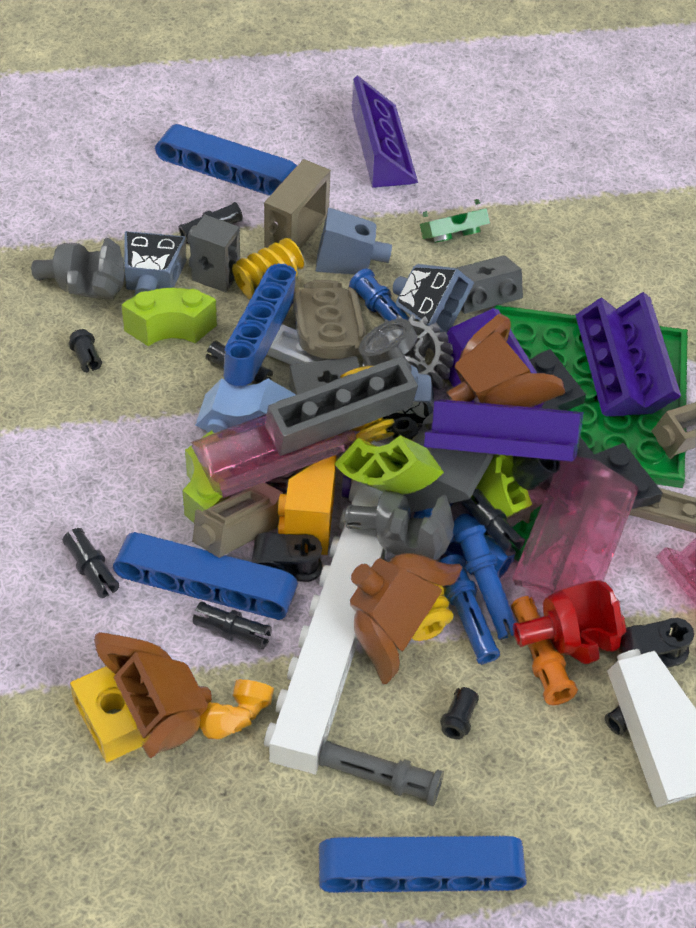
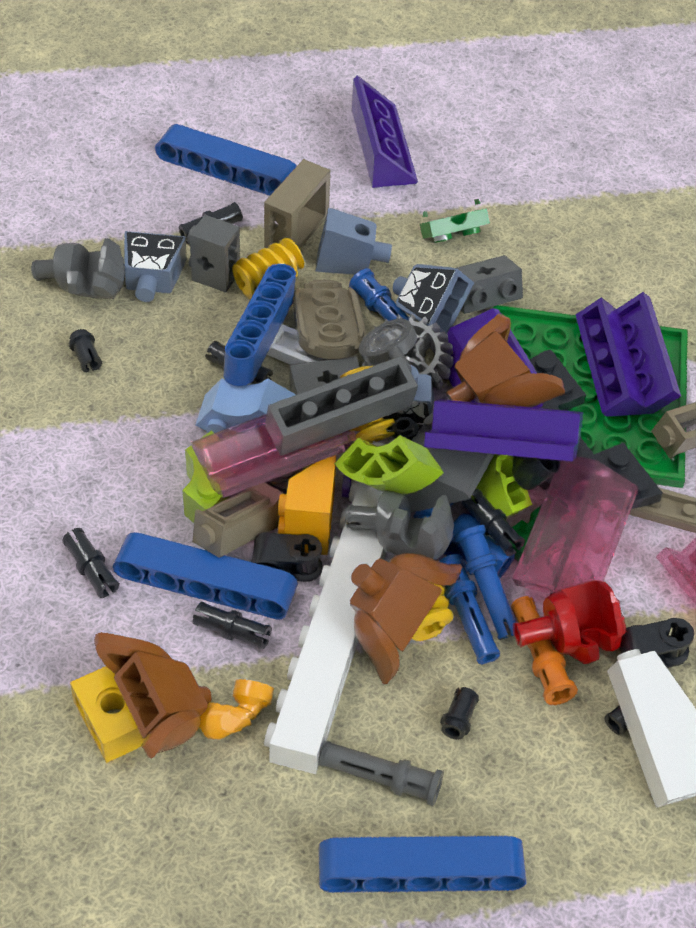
lime brick [121,288,217,346] -> none

